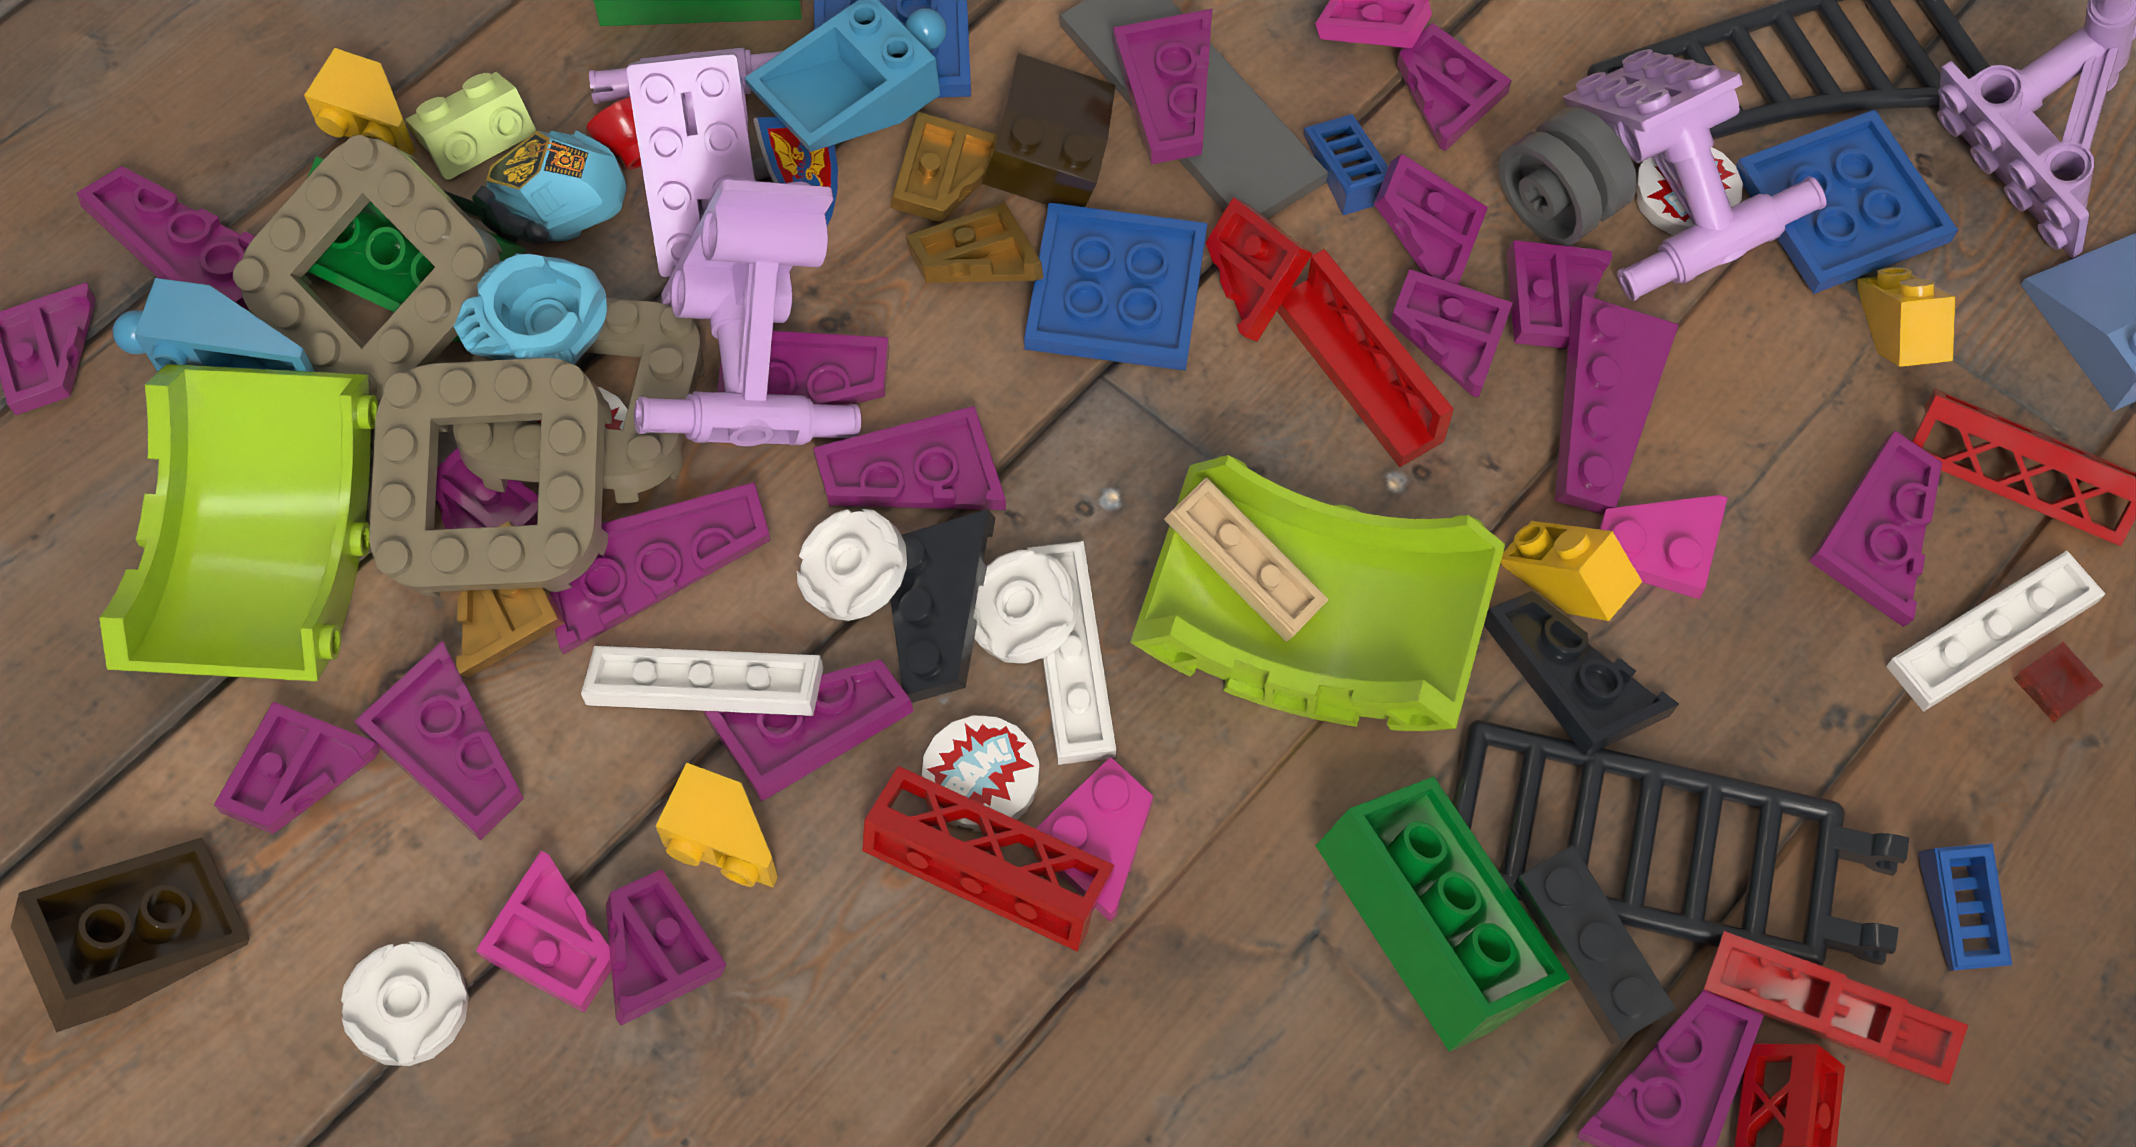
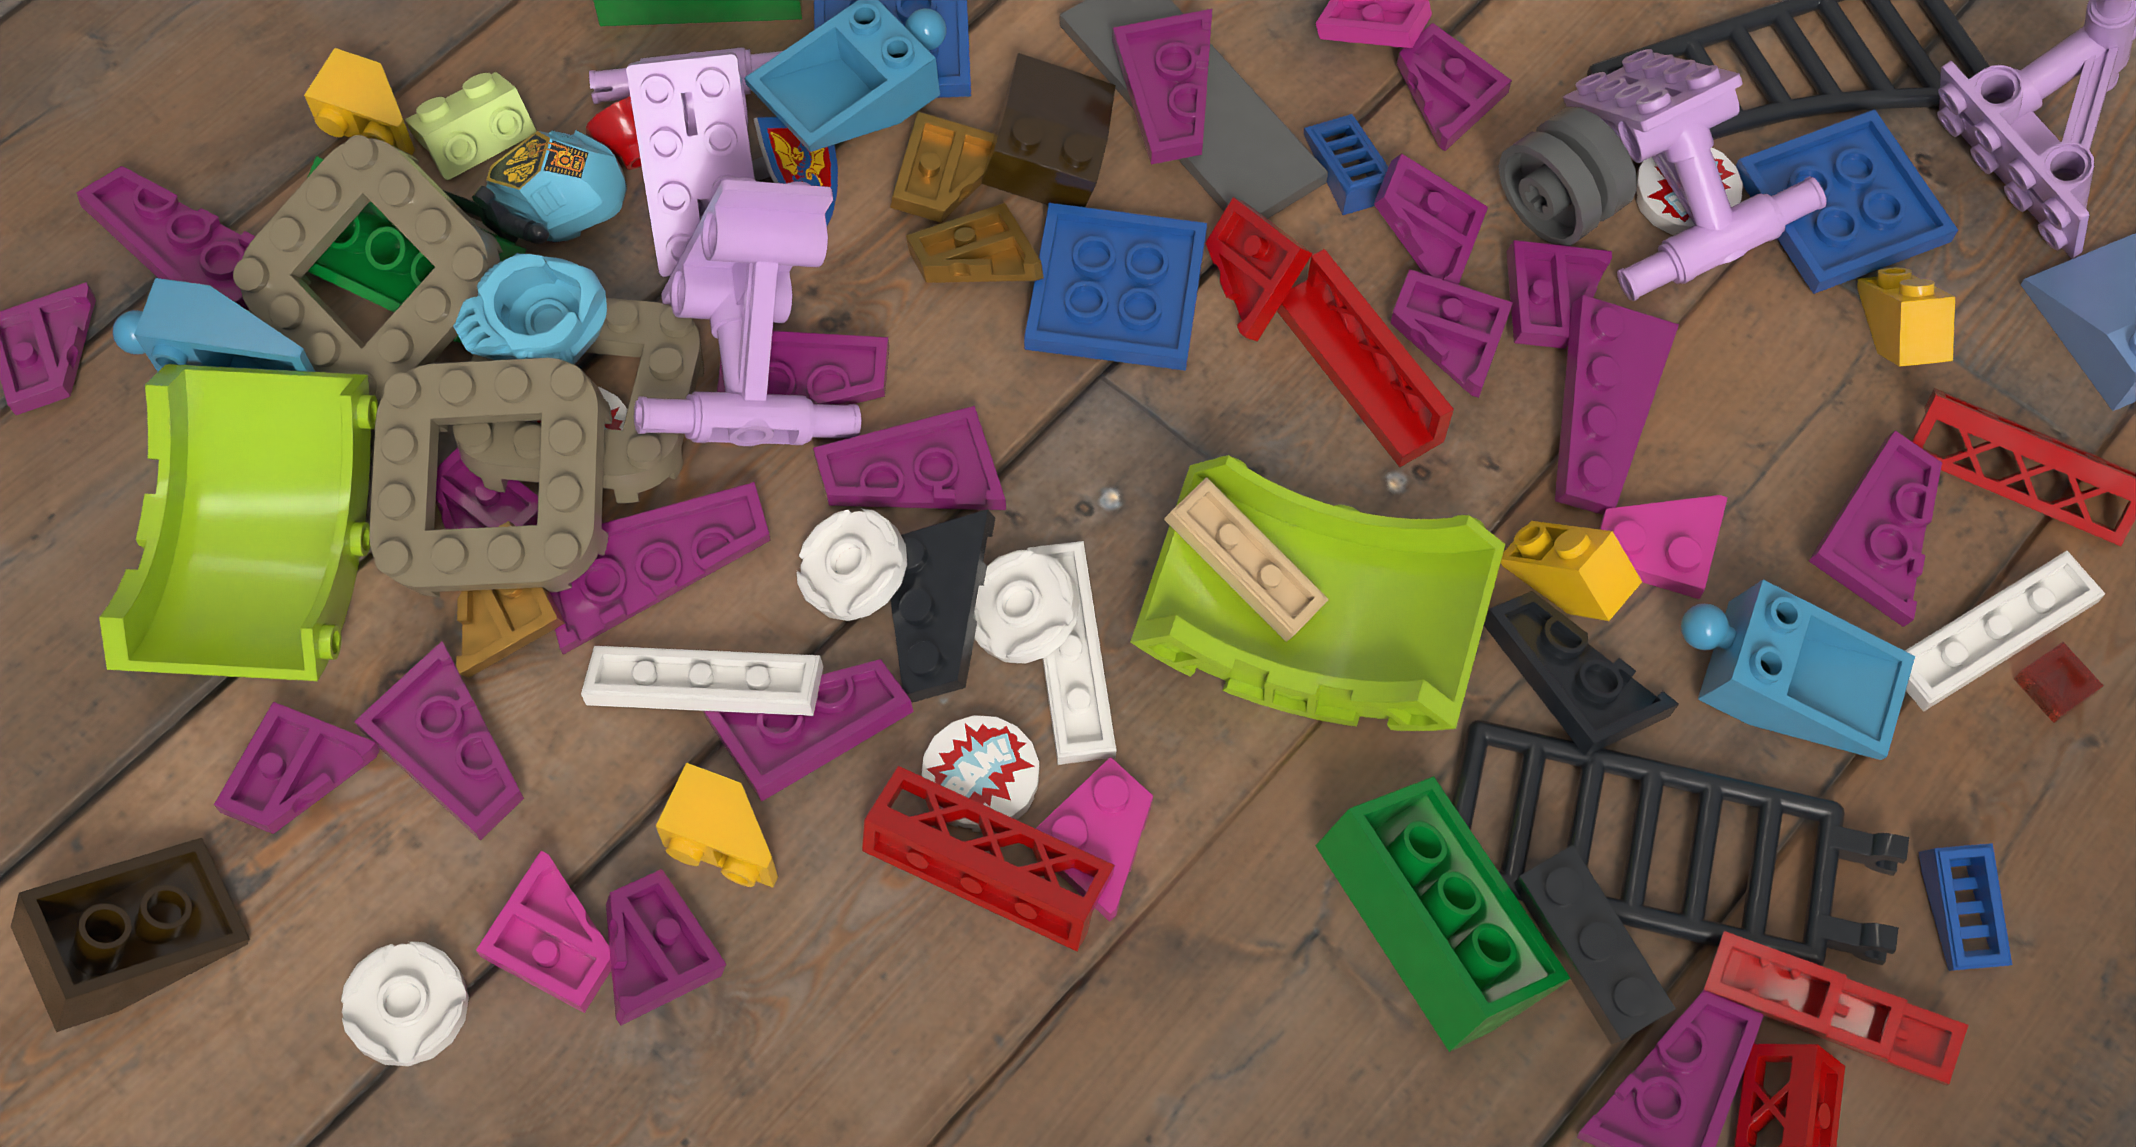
none -> dark azure slope [1681,580,1915,760]

